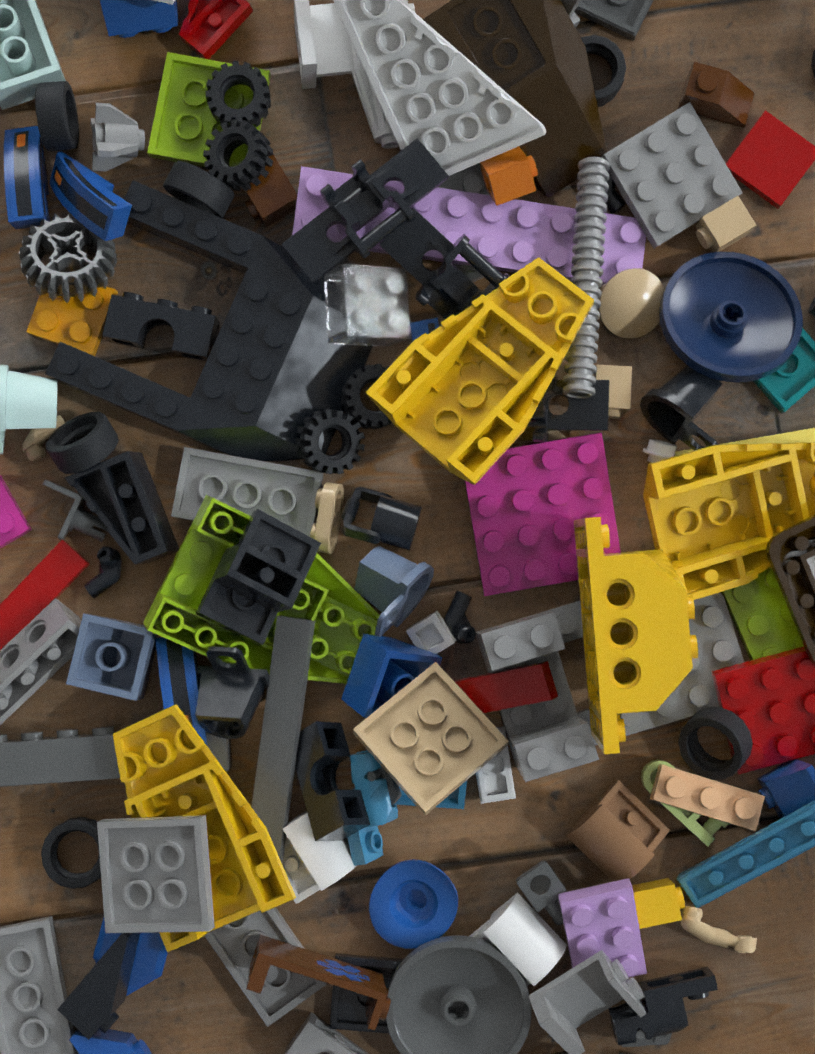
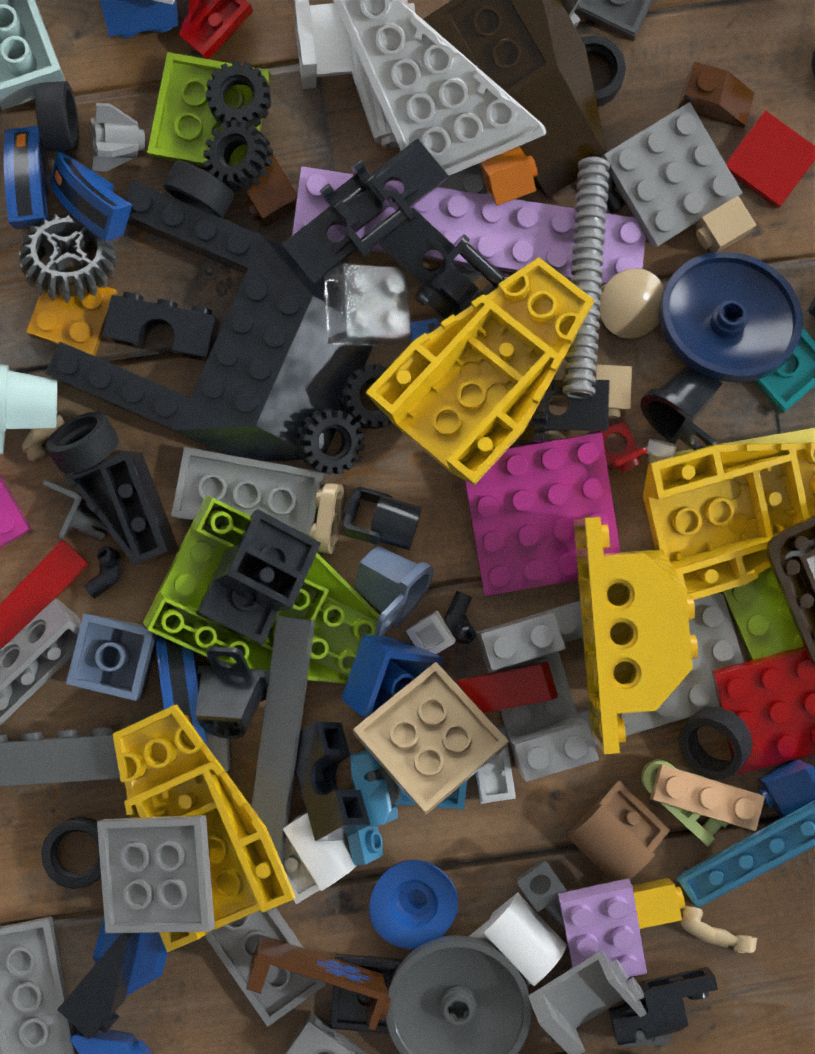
none -> red bracket [600,421,648,473]

